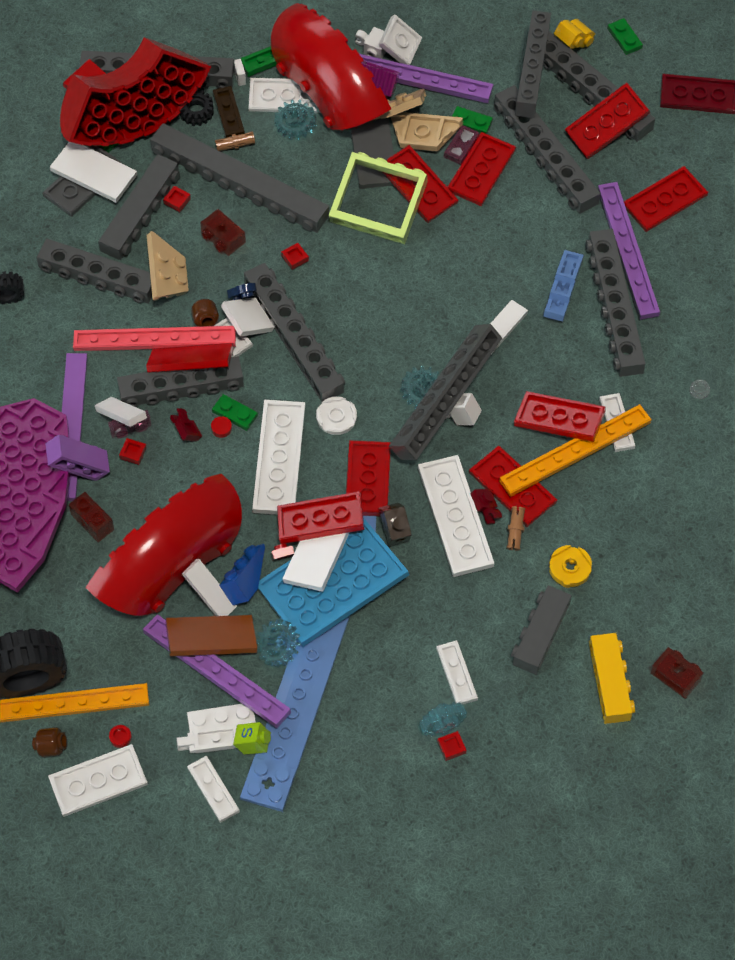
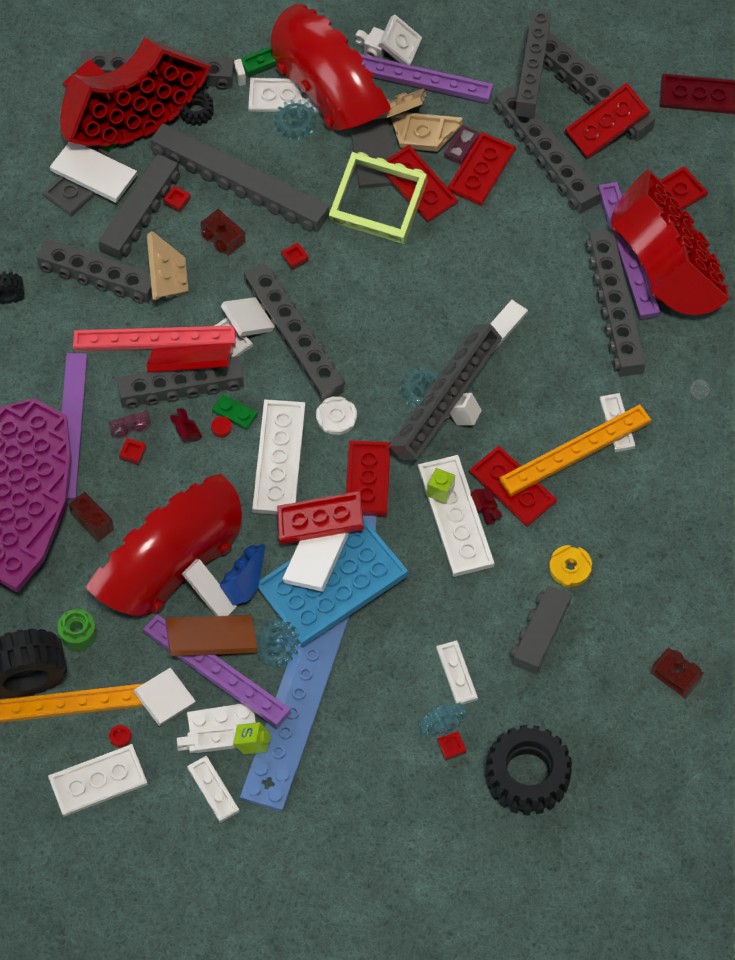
reddish brown head [32,727,67,758] -> none
medium lavender brick [45,435,110,481] -> none
white tile [95,397,147,427] -> none
reddish brown head [191,299,219,327] -> none
dark brown plate [213,86,245,138] -> none
medium nougat pin [215,131,256,152] -> none
dark blue plate [227,283,257,300] -> none
plate [270,543,294,561] -> none
magenta brick [362,61,400,98] -> none
dark brown torso [378,503,412,547] -> none
green plate [452,106,493,134] -> none
medium nougat pin [507,506,525,551] -> none
red tile [514,391,606,442] -> none
medium blue slope [543,250,584,322] -> none
yellow brick [553,19,595,49] -> none
yellow brick [589,633,635,724] -> none
green plate [607,18,643,55] -> none
none -> bright green piece [57,609,97,651]
none -> white tile [134,668,196,726]
none -> lime brick [427,468,455,504]
none -> black tyre [485,725,572,815]
none -> red brick [611,169,729,315]

